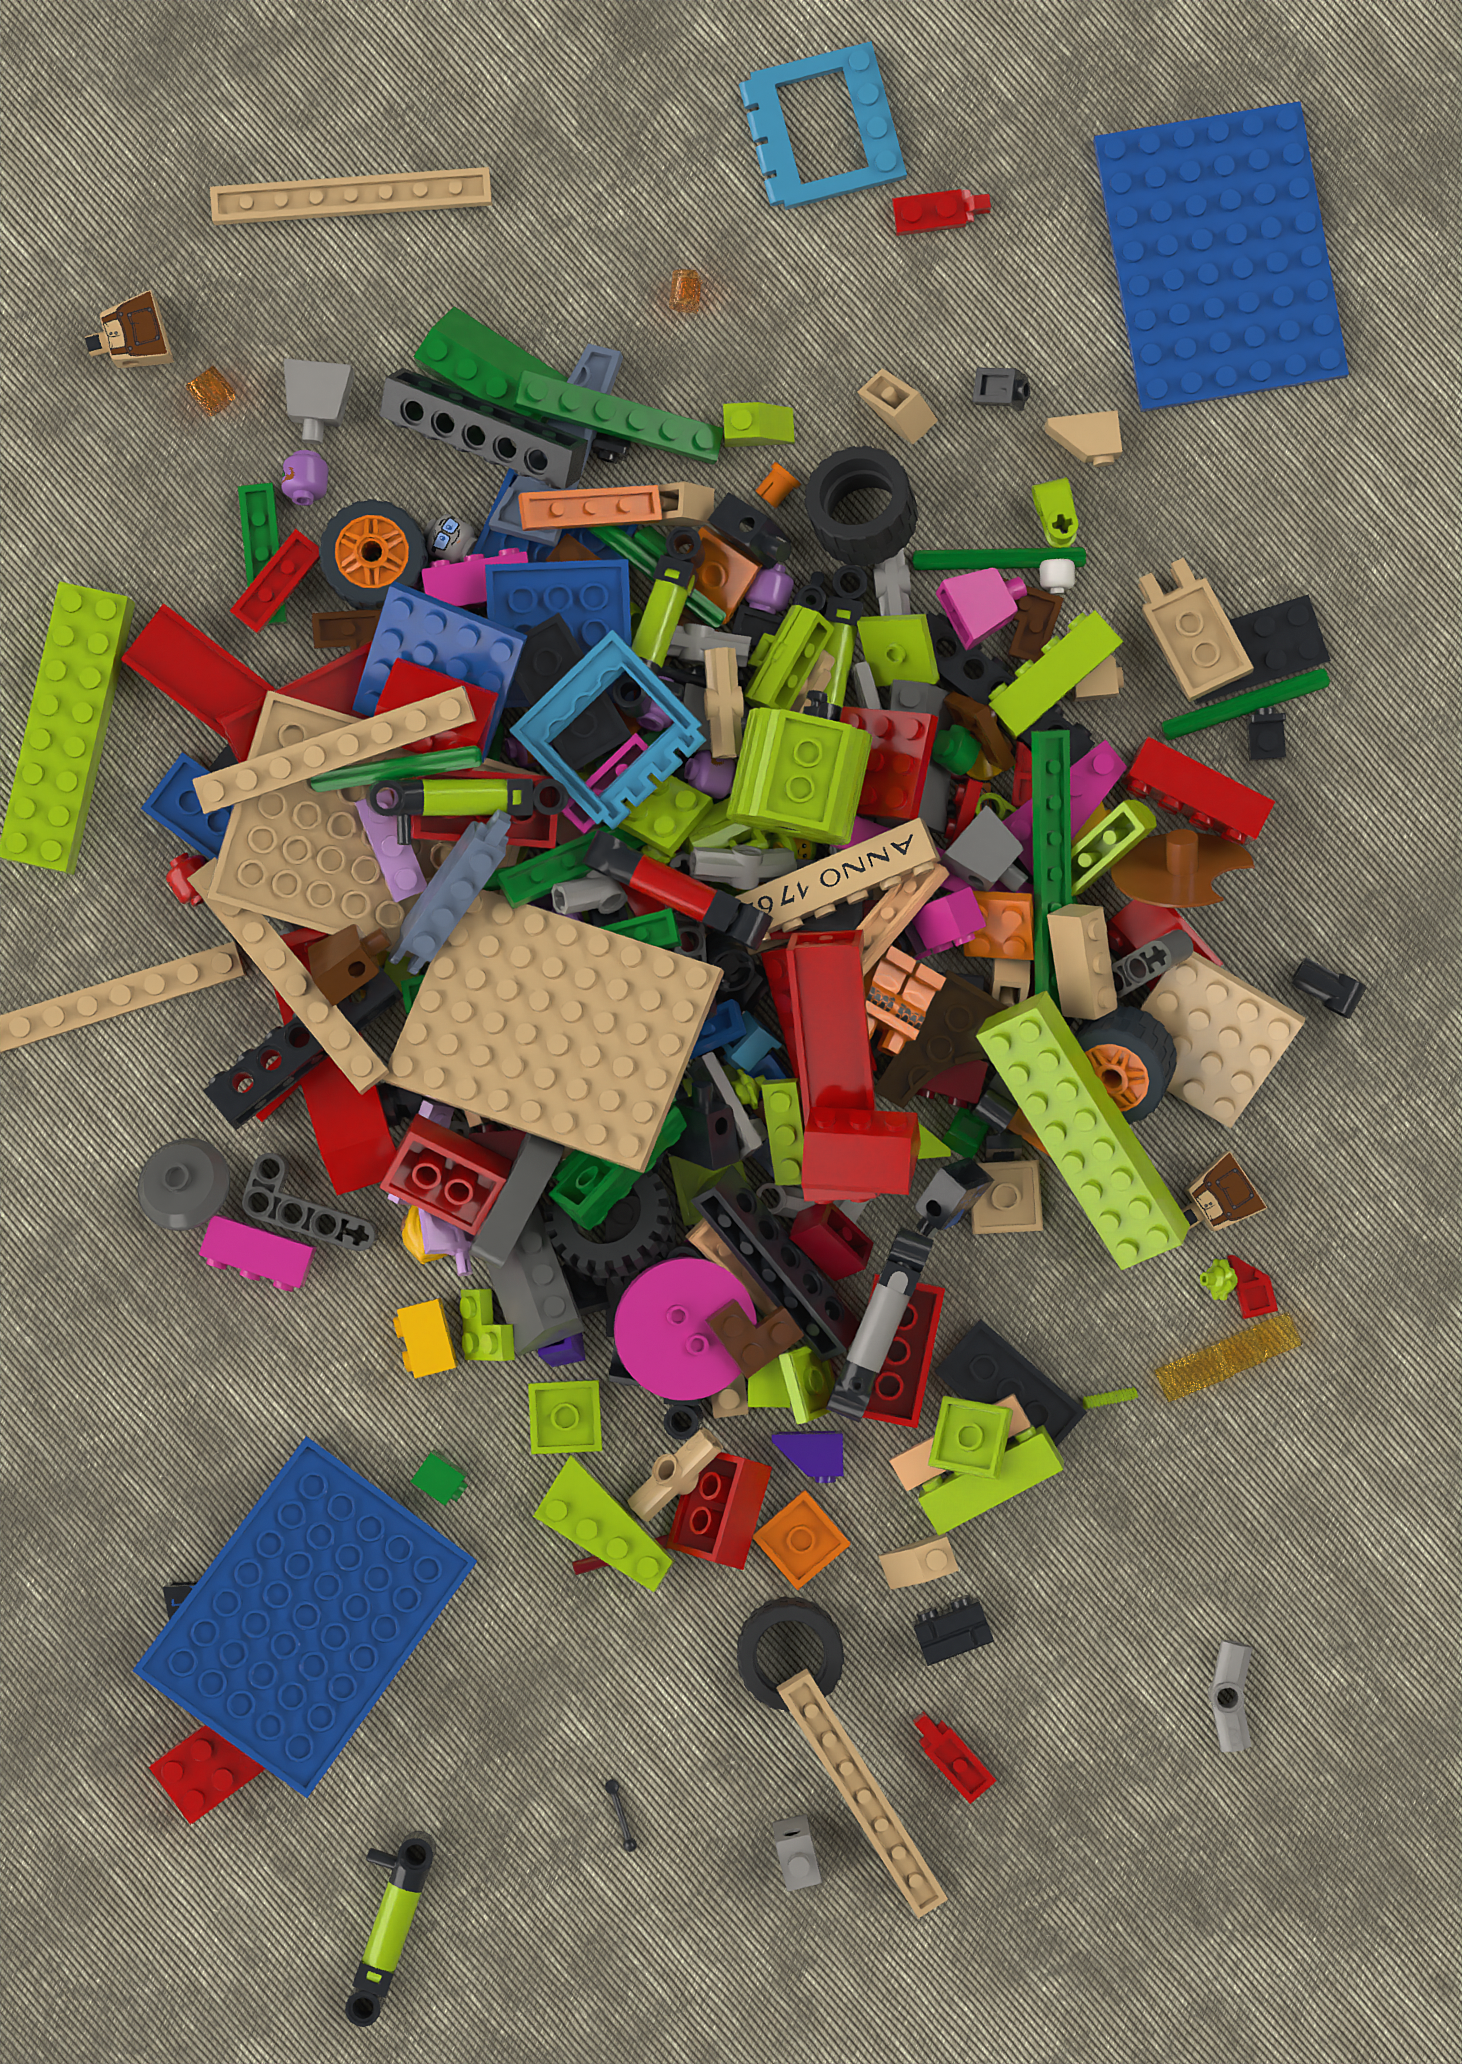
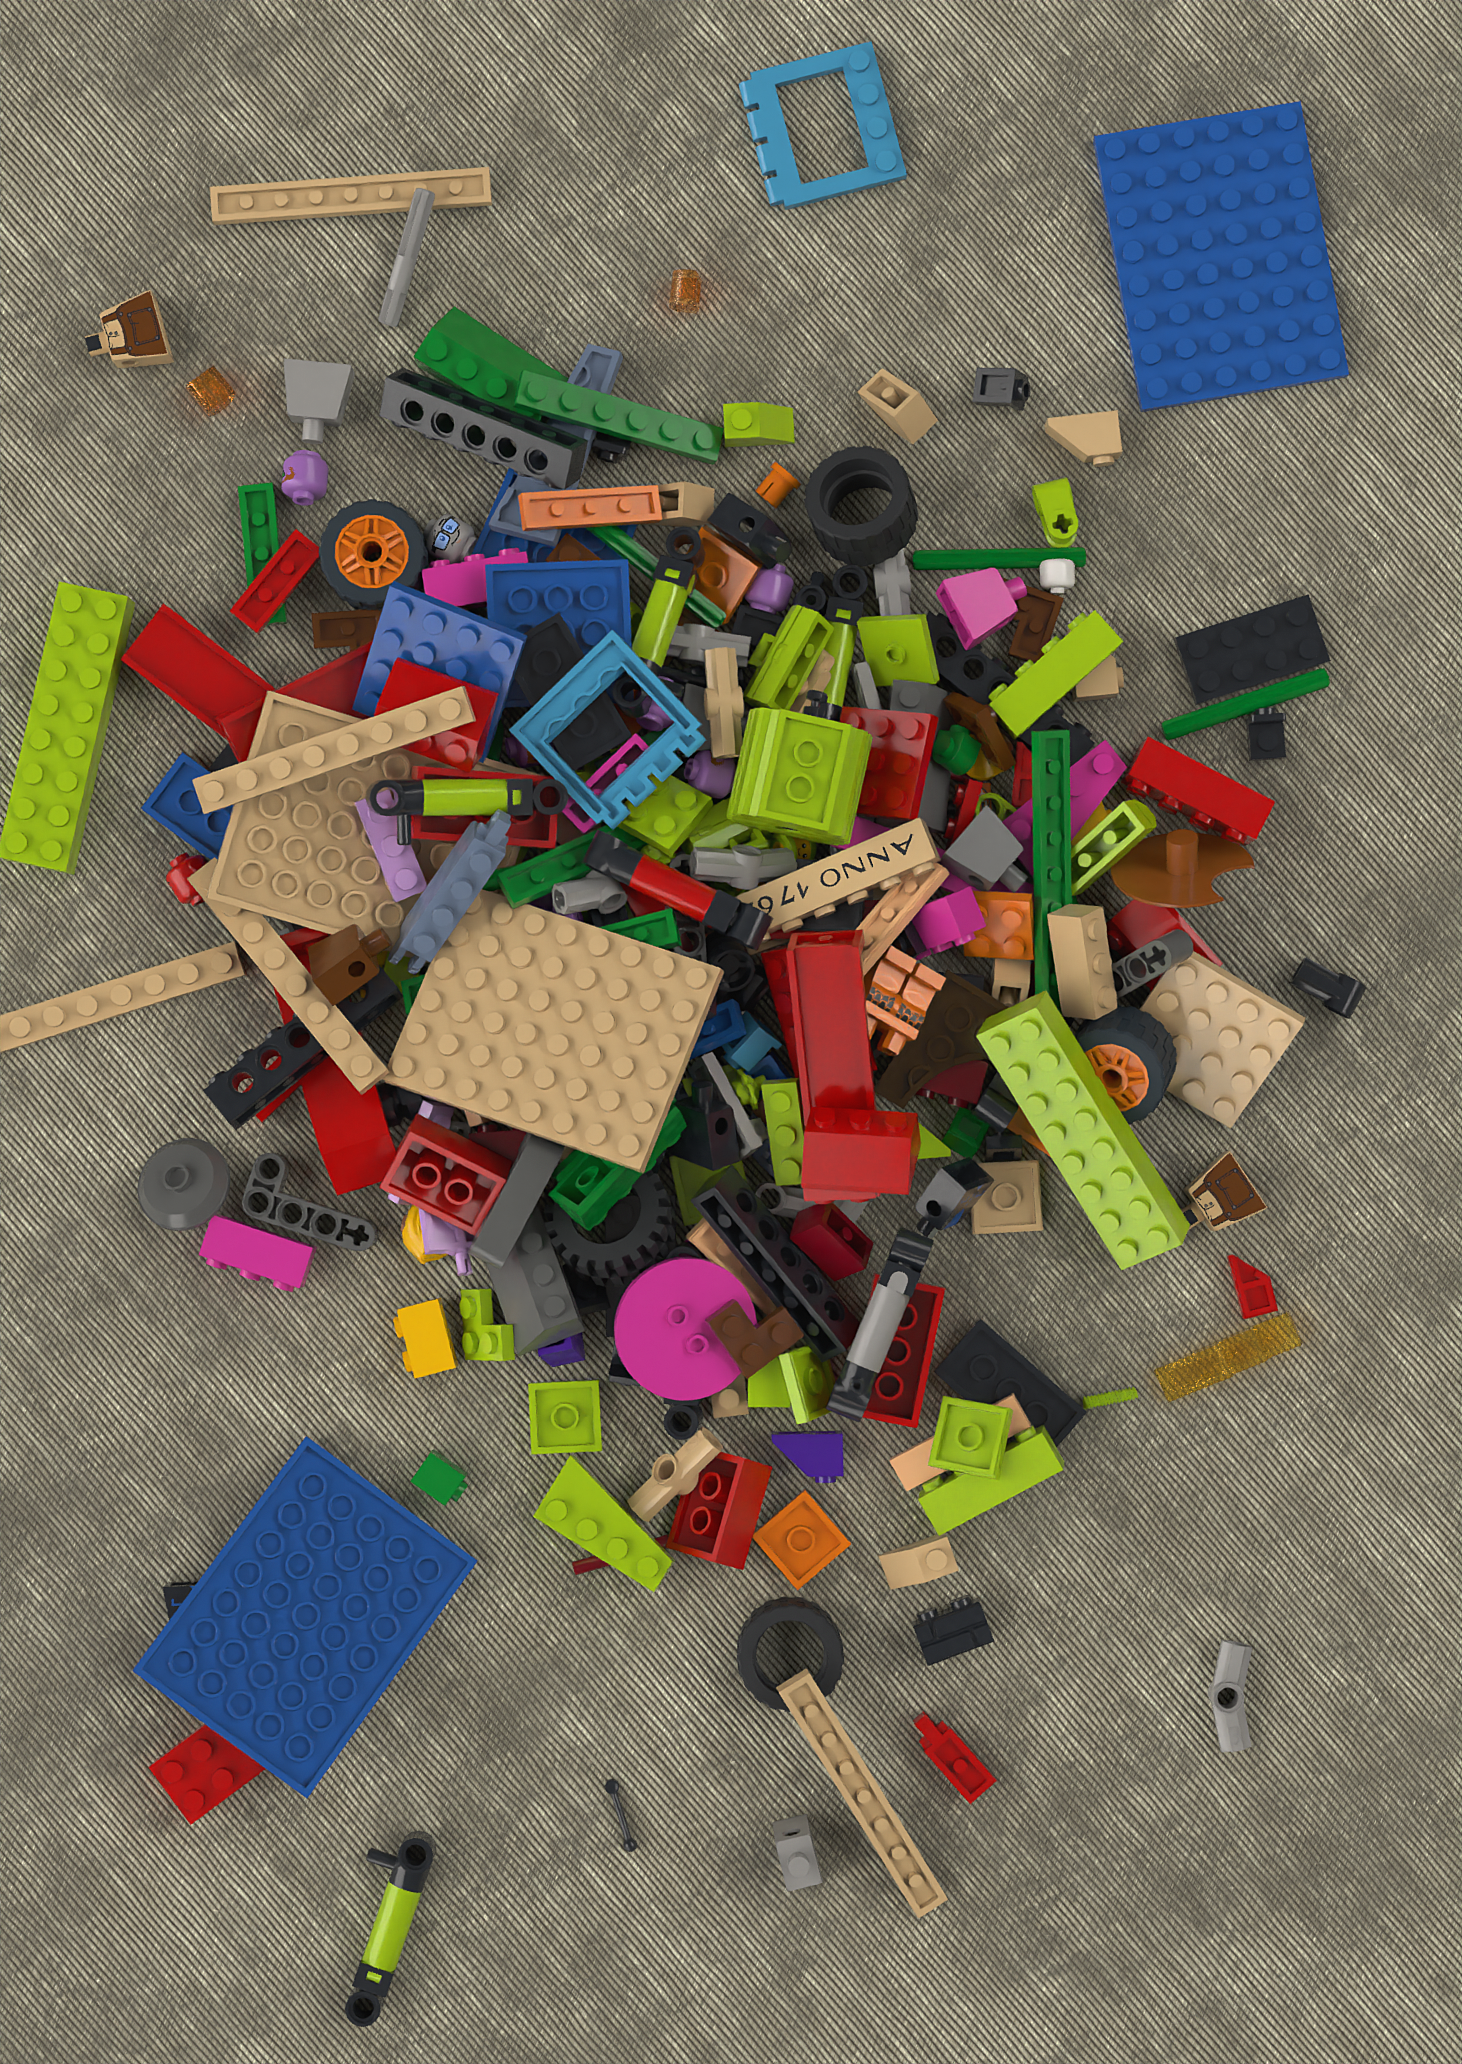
green axle [311,745,482,792] -> none
green slope [634,526,669,559] -> none
red hinge [892,189,991,236] -> none
tan tile [1138,557,1254,702] -> none
lime plant [1200,1259,1237,1301] -> none
none -> light grey axle [378,188,435,327]

